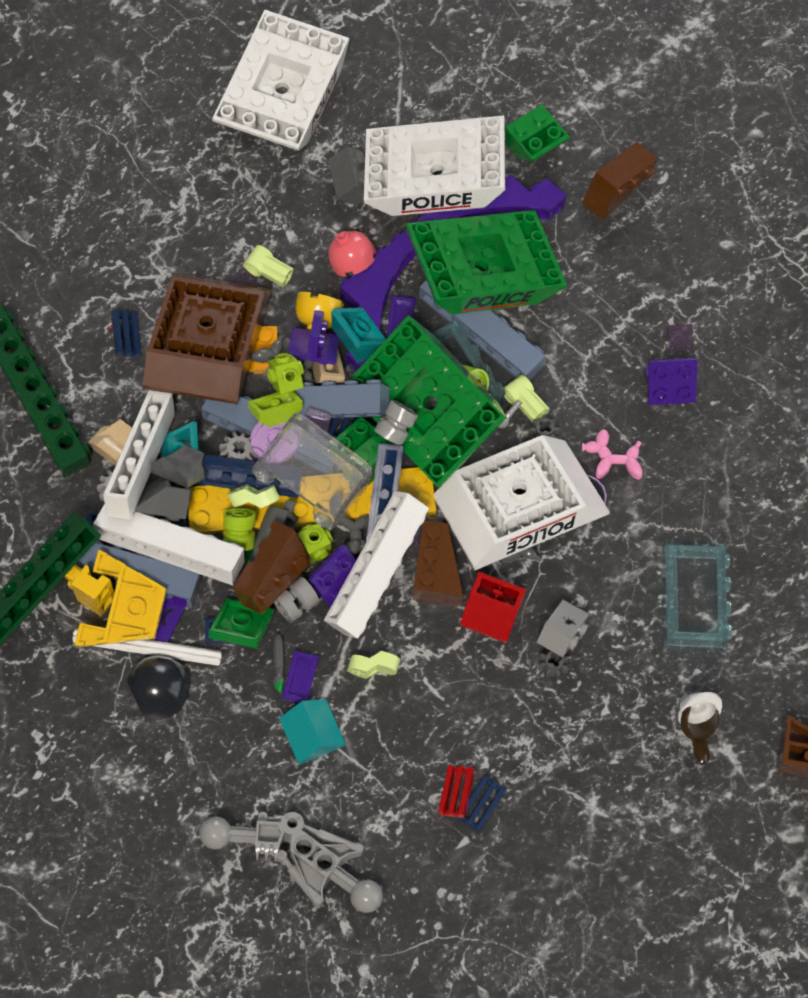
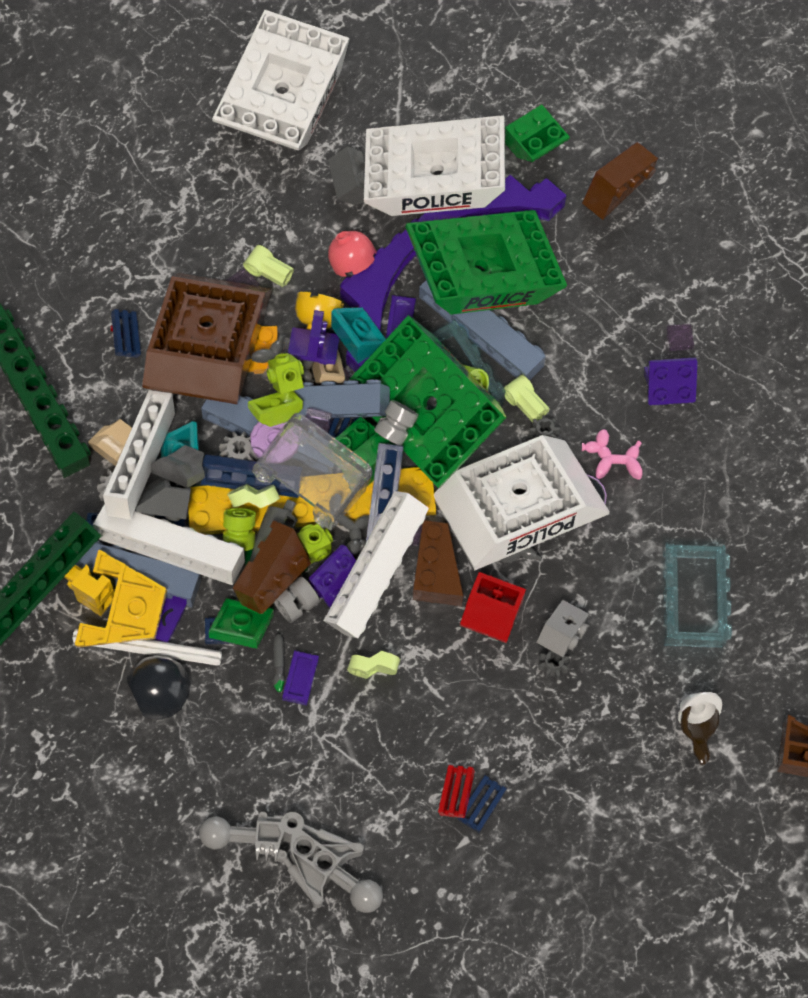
teal slope [279,699,346,765] -> none
light grey hand [498,400,522,428] -> none

